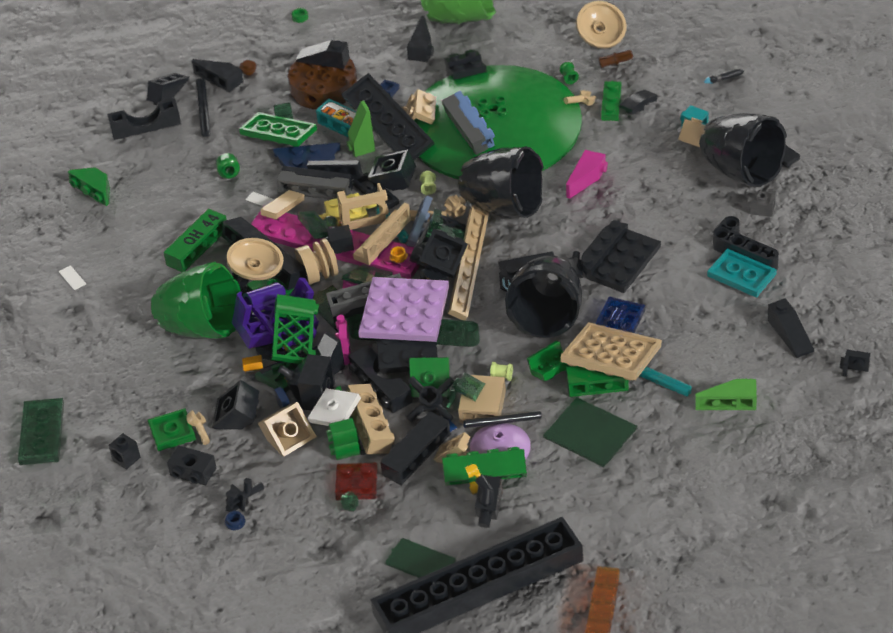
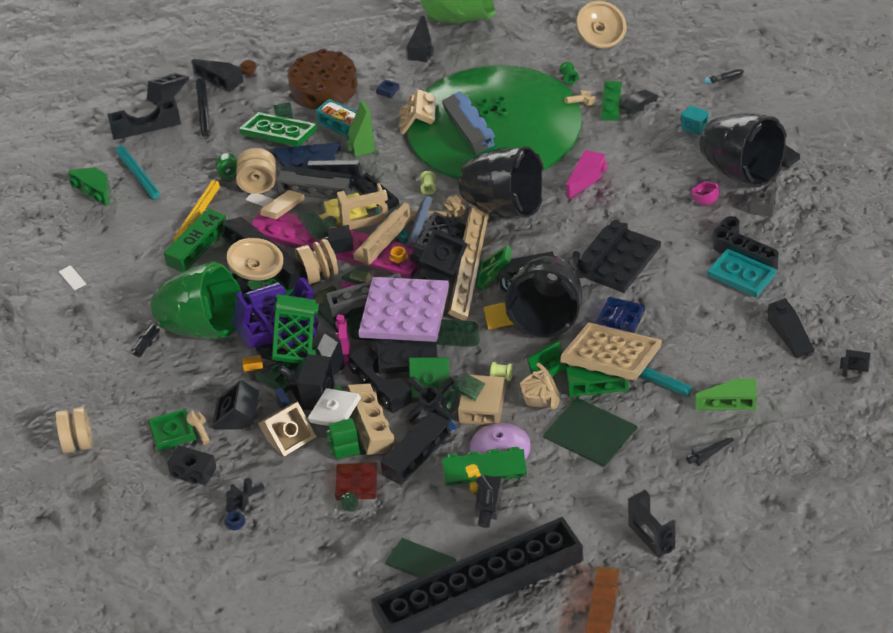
clear green plate [18,398,64,465] -> none
black brick [108,433,141,470] -> none
green tile [291,8,308,23] -> none
black slope [296,40,350,69] -> none
black plate [341,73,434,160] -> none
black slope [368,149,416,191] -> none
clear green bracket [427,209,465,240] -> none
tan slope [433,432,470,464] -> none
black plate [444,49,487,80] -> none
black bar [463,411,542,428] -> none
reddish brown axle [598,50,633,68] -> none
tan slope [678,117,706,147] -> none
none -> tan wheel [56,406,92,454]
none -> teal axle [115,145,160,199]
none -> black axle [131,324,160,357]
none -> yellow axle [173,180,220,242]
none -> tan wheel [236,148,276,194]
none -> green wing [476,245,512,291]
none -> yellow slope [483,302,514,330]
none -> tan piece [520,363,560,410]
none -> black panel [628,490,676,558]
none -> black piece [686,437,734,466]
none -> dark pink hair [691,182,719,206]

